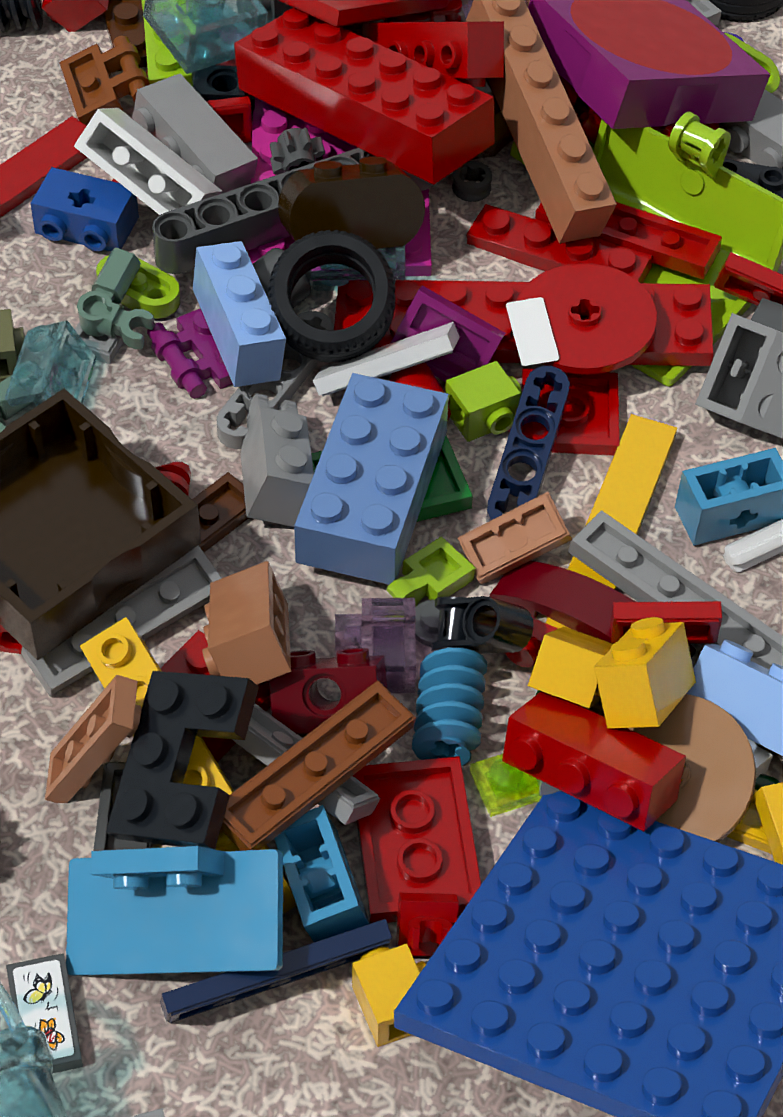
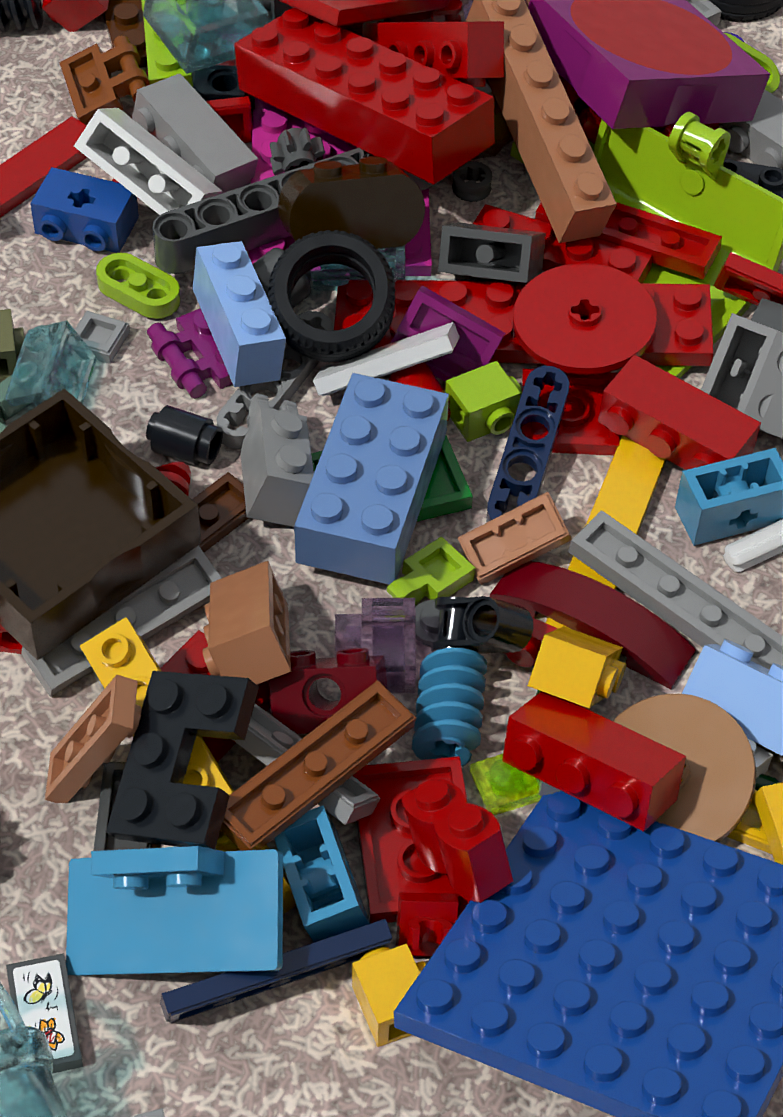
sand green bar [77,248,155,349] -> none
white sticker [506,297,559,366] -> none
yellow brick [594,617,696,728] -> none
red tile [610,601,722,643] -> none
none -> black brick [146,405,223,466]
none -> red brick [401,777,513,903]
none -> dark grey brick [438,222,546,283]
none -> red brick [598,354,761,470]

